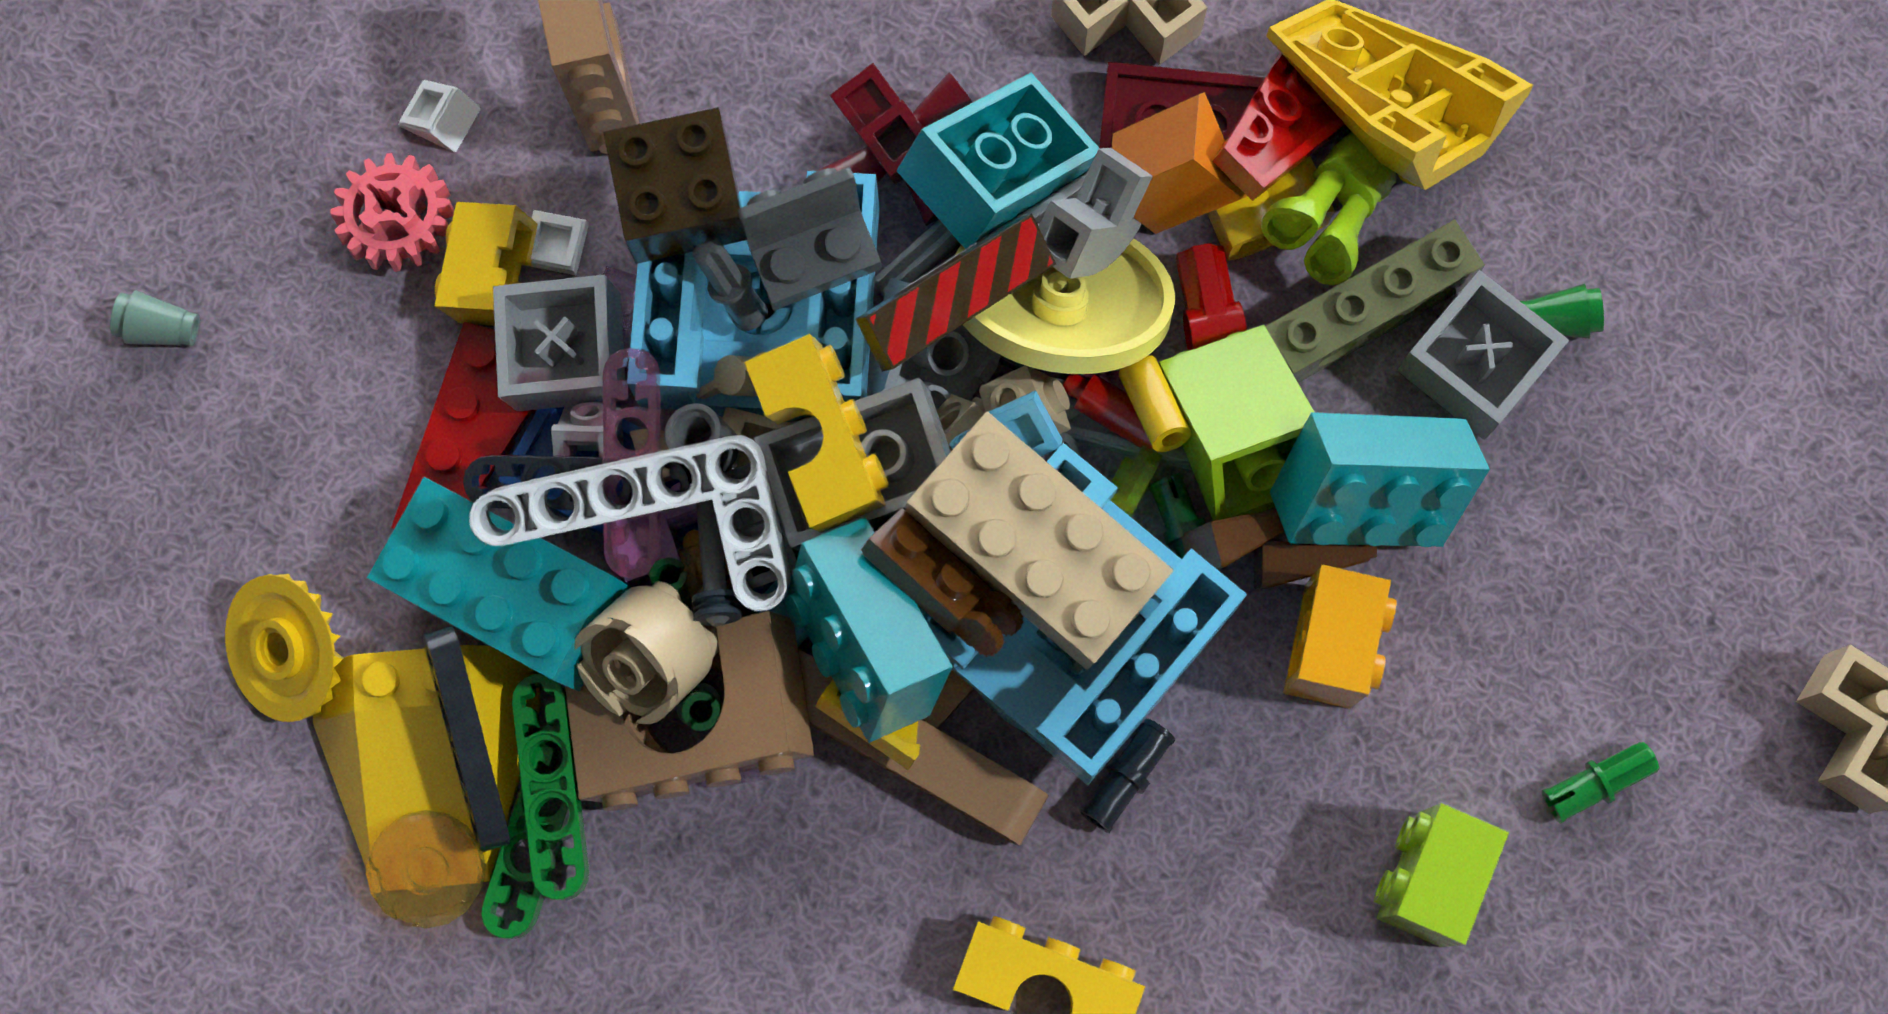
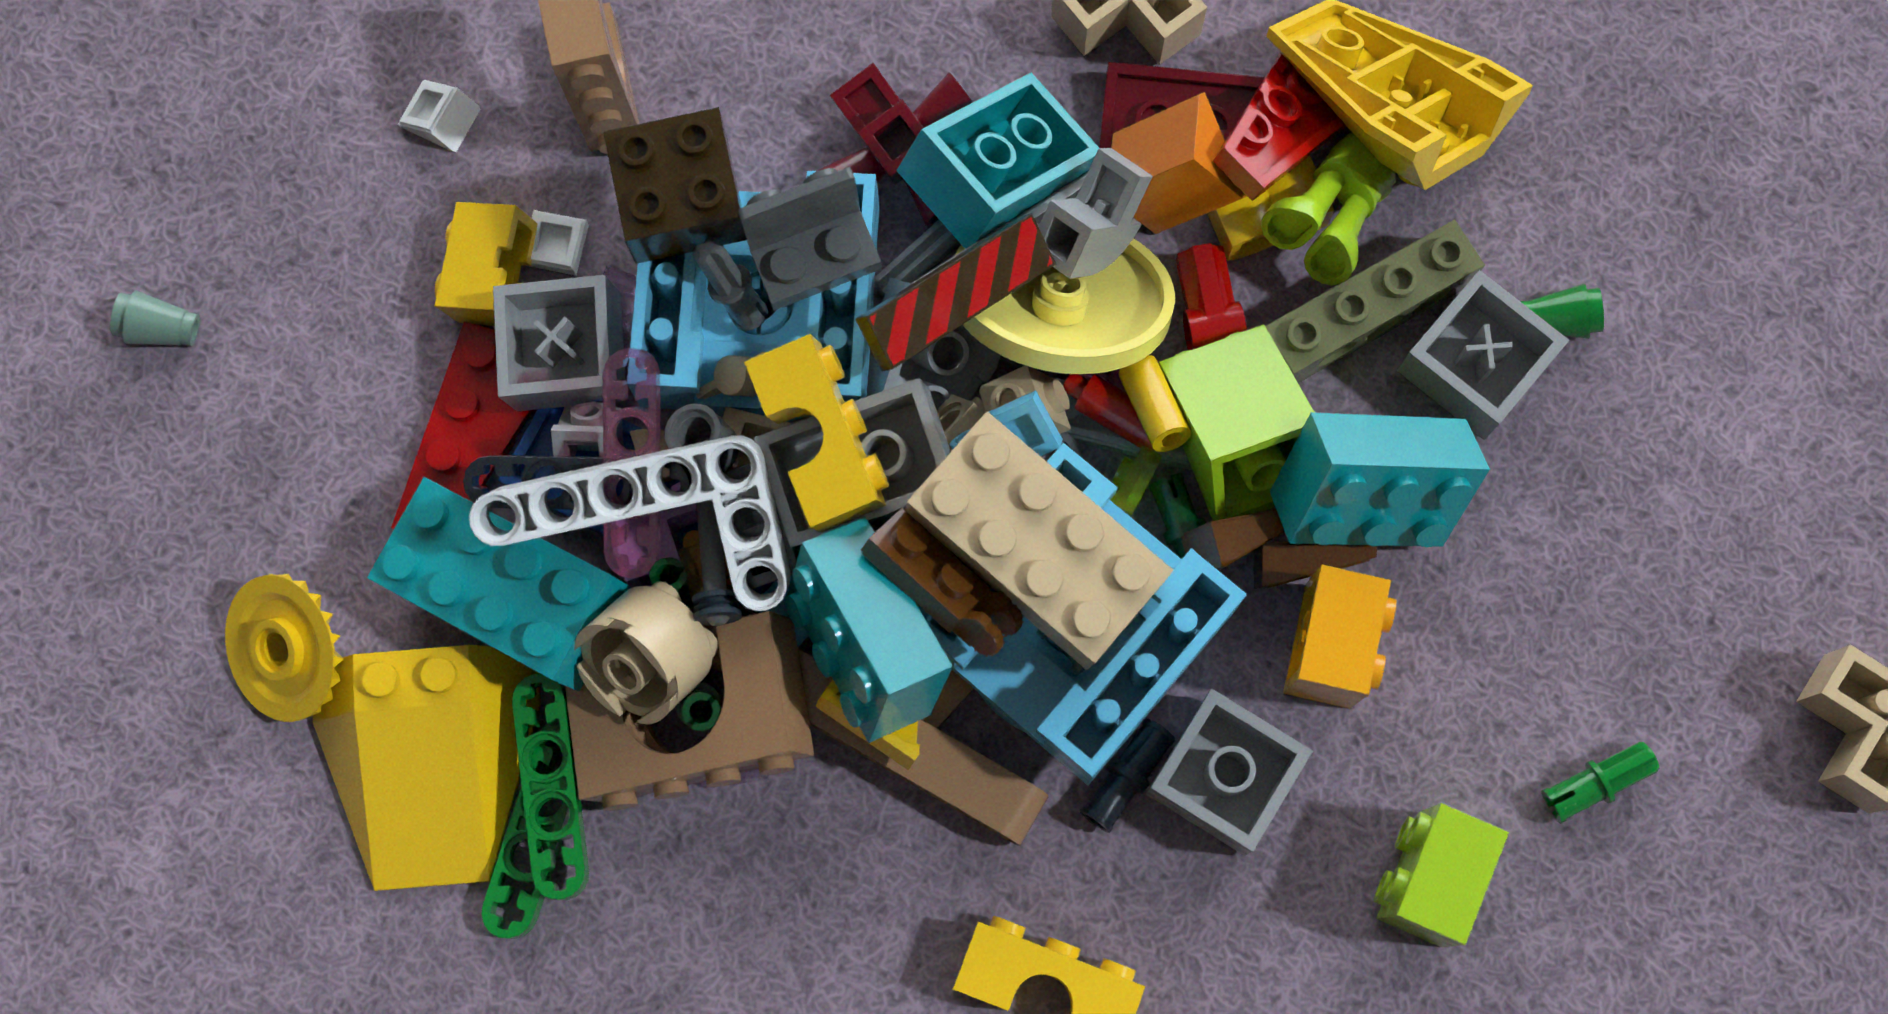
coral gear [330,153,454,272] -> none
clear yellow tile [366,810,486,929] -> none
black beam [422,627,510,853] -> none
none -> light grey brick [1146,688,1313,856]

